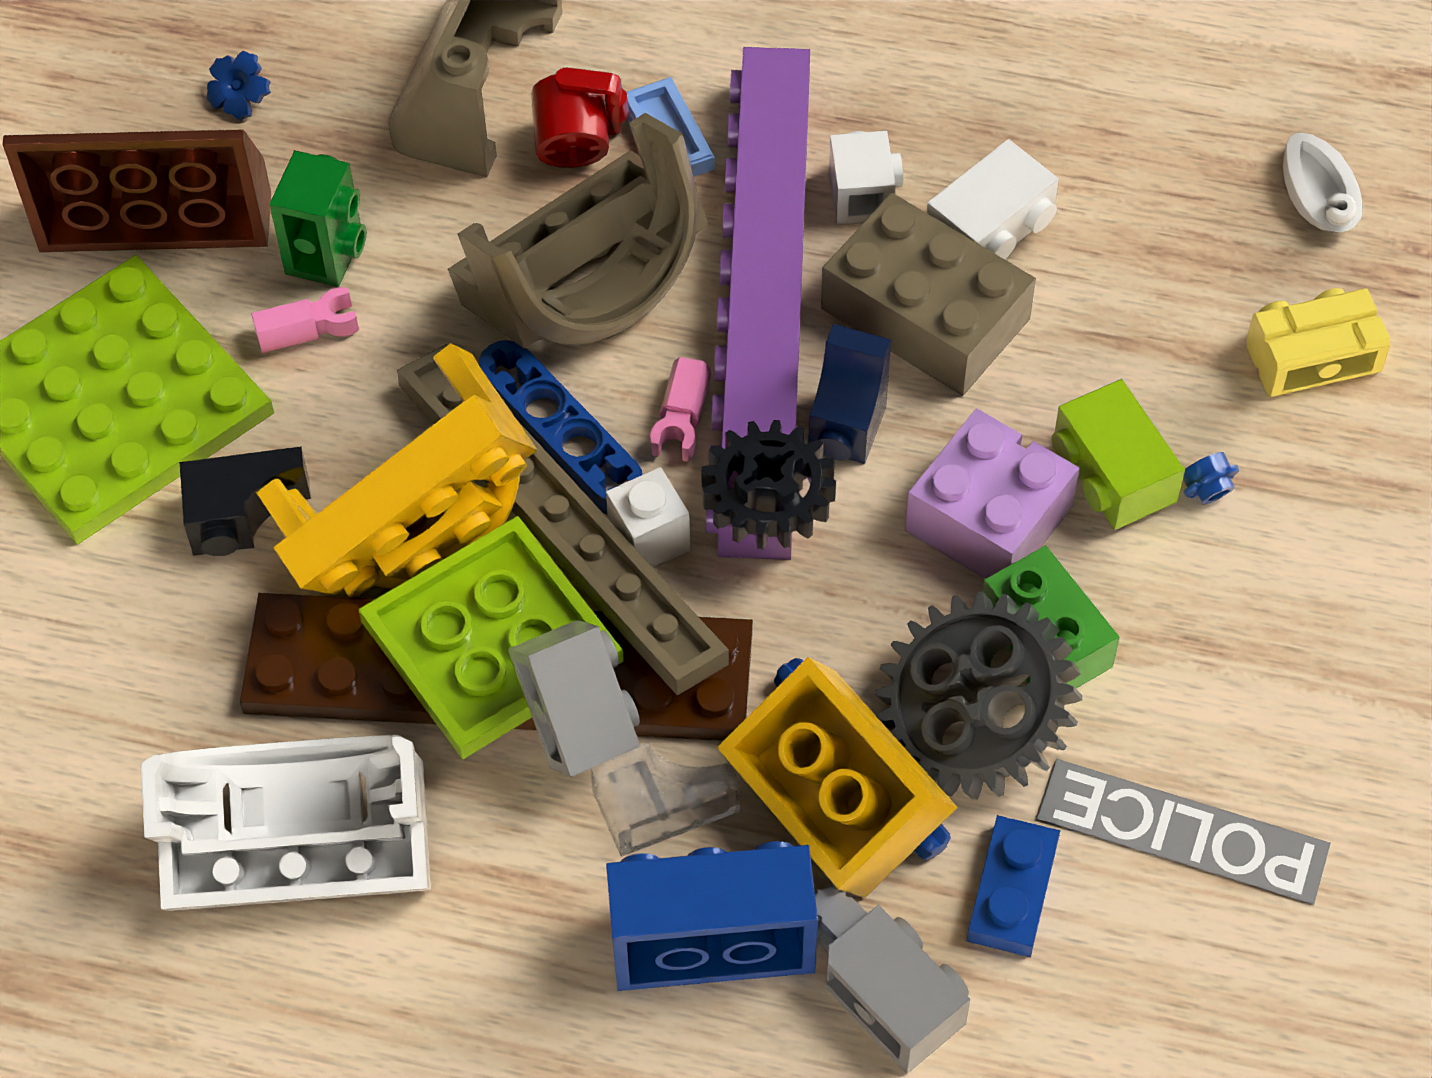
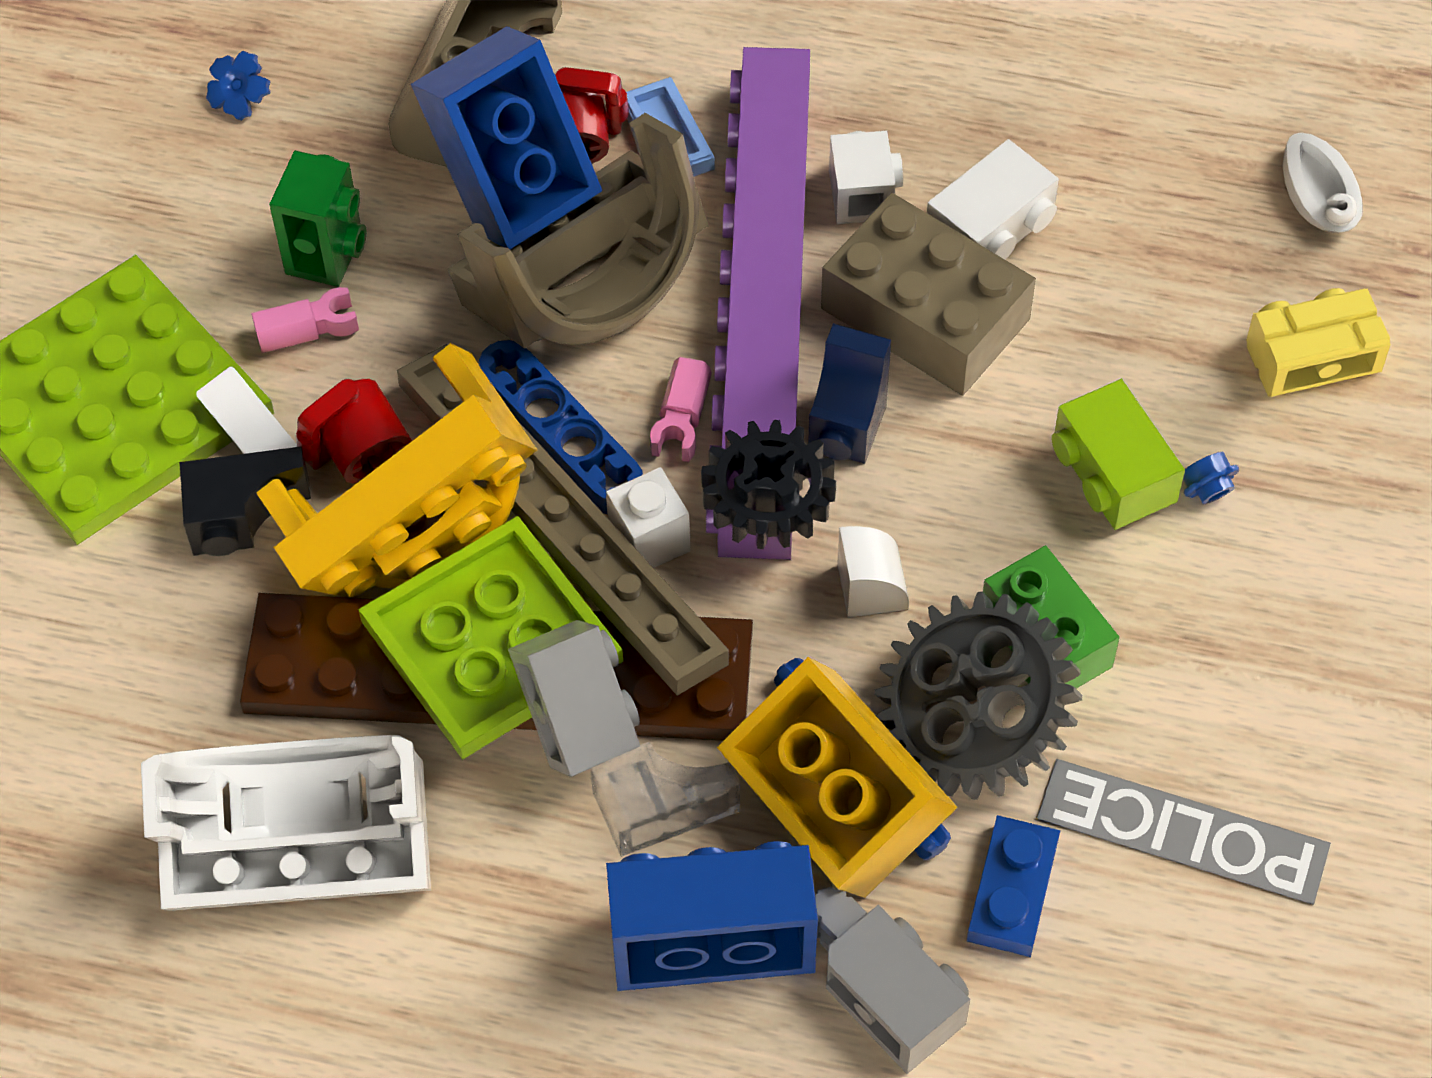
copper slope [2,129,271,252] -> none
lavender piece [905,408,1080,579] -> none
none -> white sticker [196,367,297,454]
none -> red piece [296,378,412,484]
none -> blue brick [410,26,603,249]
none -> white brick [837,526,909,618]

